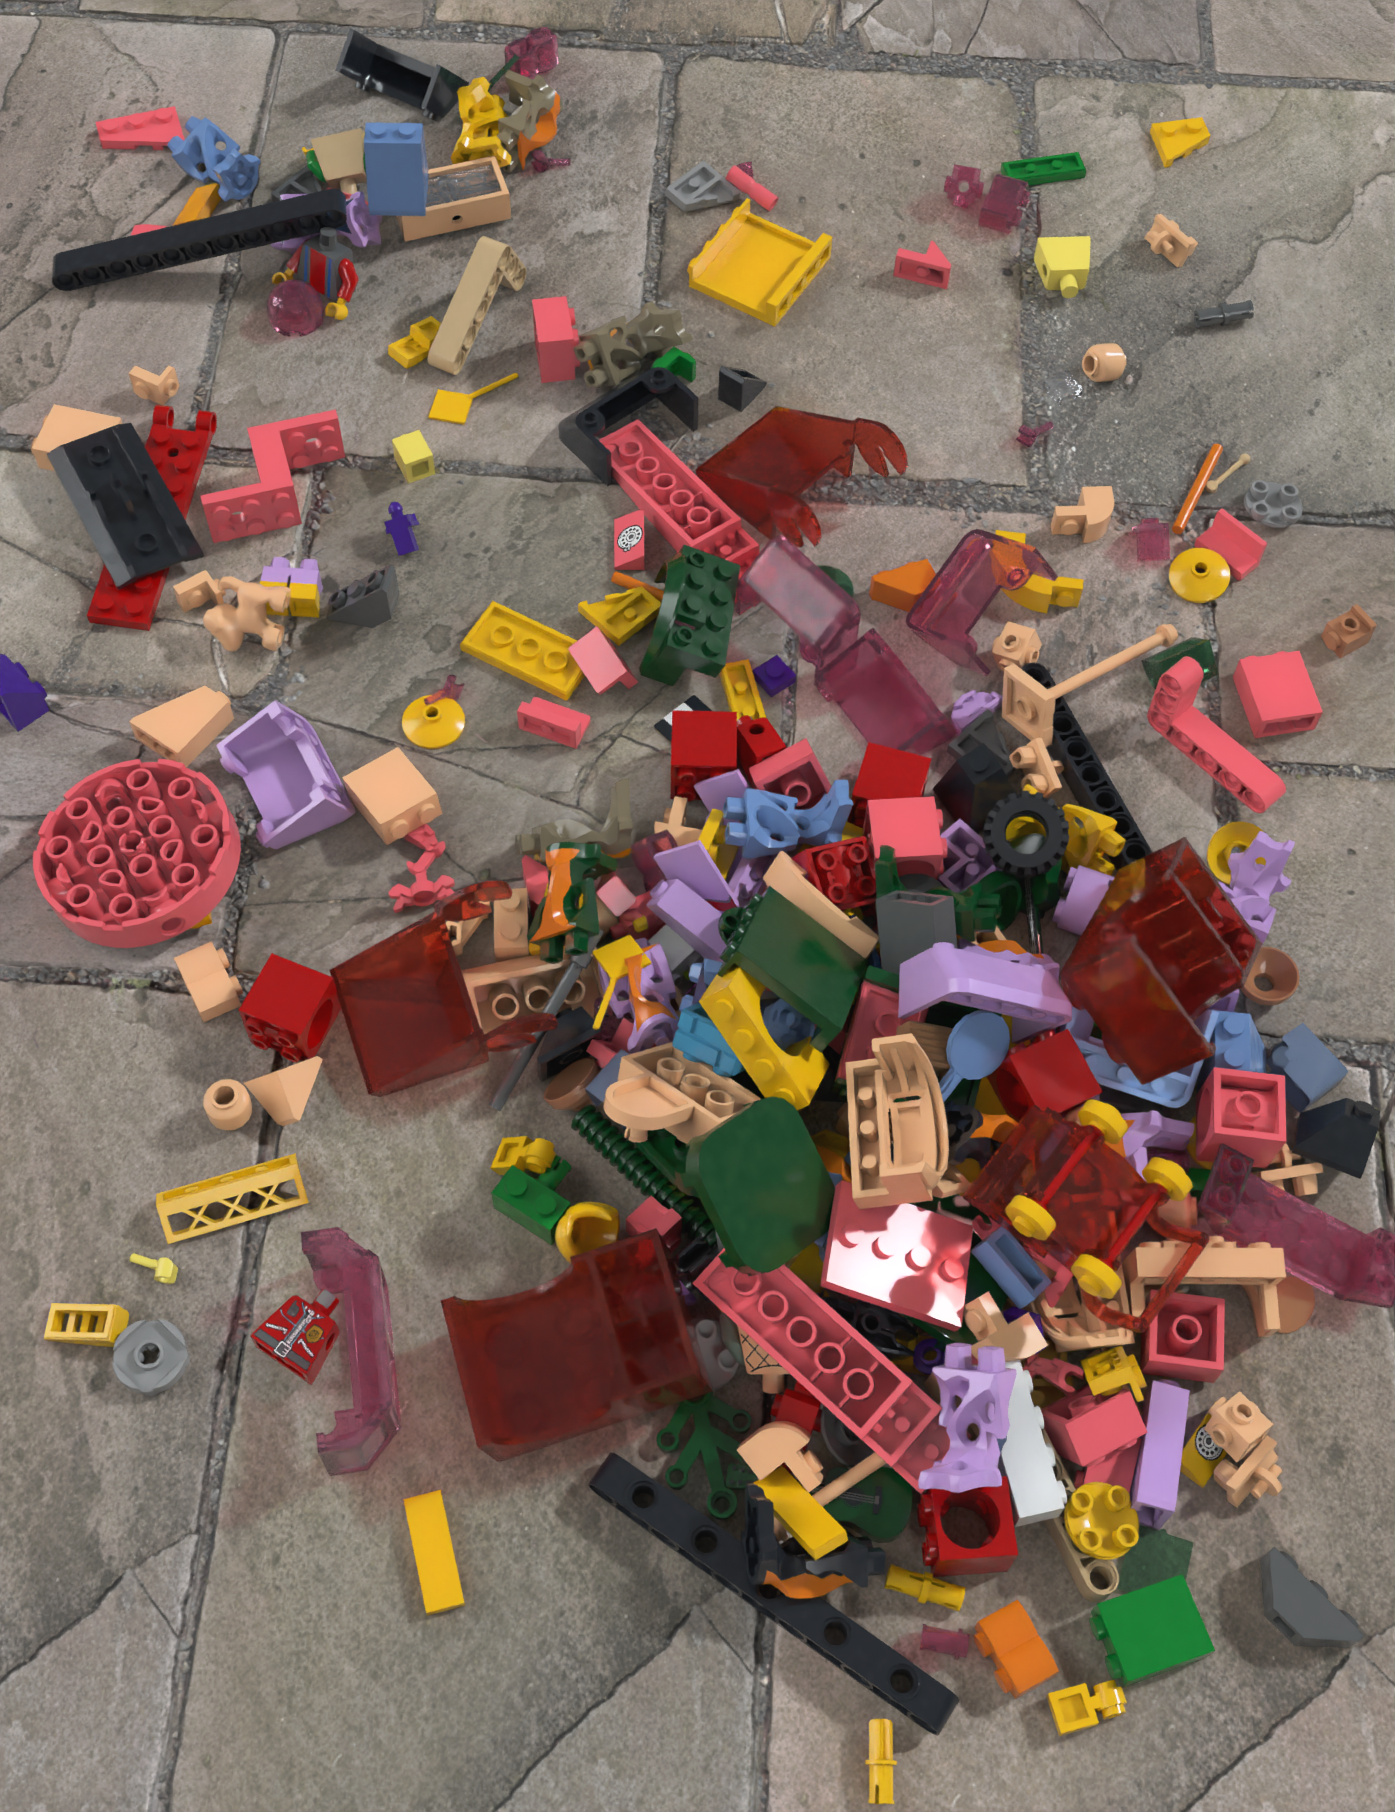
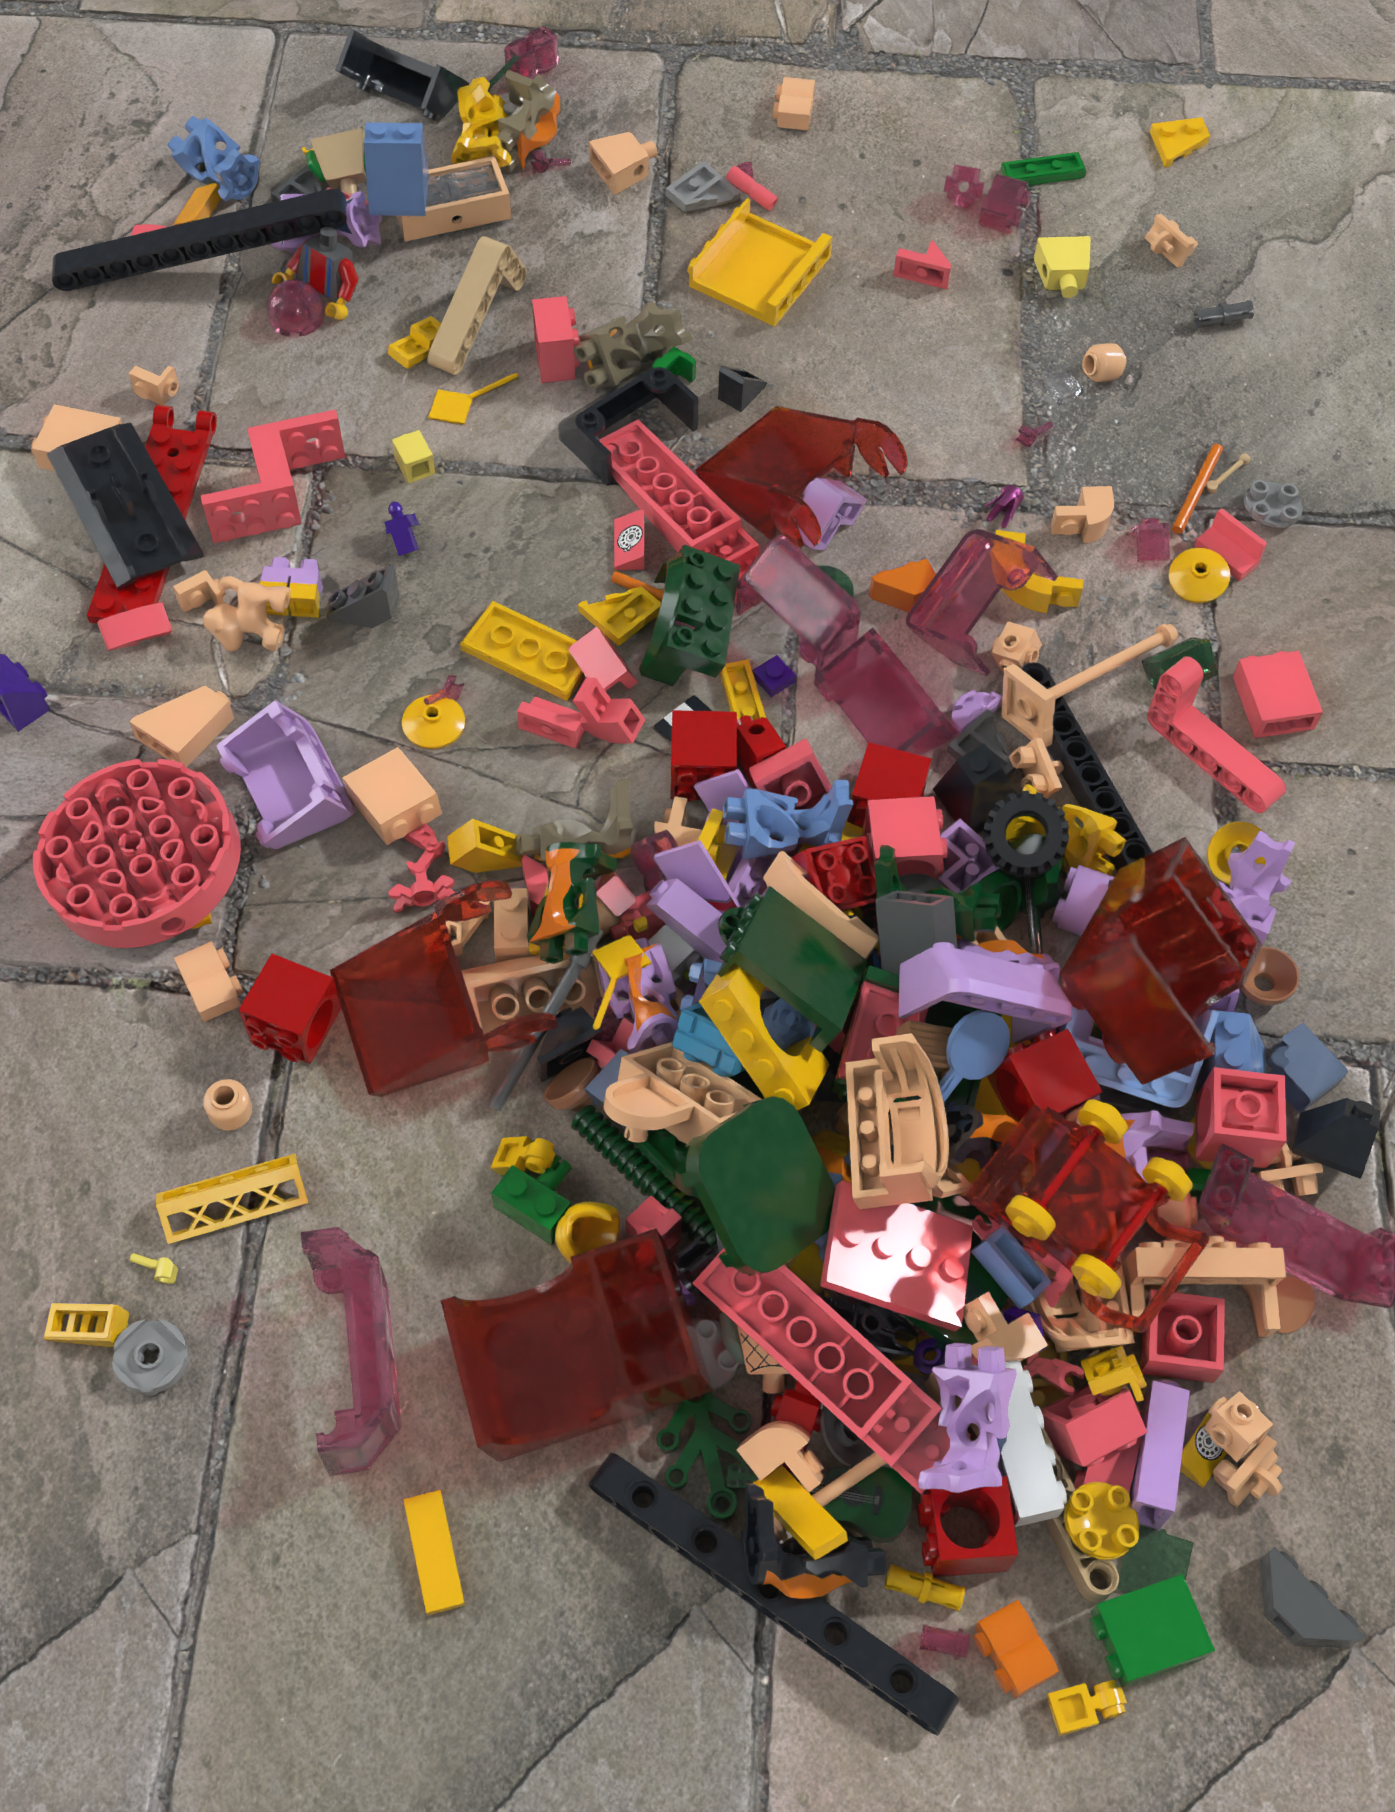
coral wing [95,106,185,150] -> none
light nougat slope [244,1056,323,1126] -> none
red torso [250,1289,340,1385] -> none
yellow axle [865,1719,897,1804] -> none
nougat brick [1321,604,1377,659] -> none
none -> coral slope [97,602,173,651]
none -> yellow slope [447,819,524,873]
none -> coral brick [572,677,646,744]
none -> light nougat torso [589,132,658,195]
none -> light nougat brick [773,77,815,131]
none -> lavender brick [785,478,867,550]
none -> flat silver piece [985,485,1024,529]

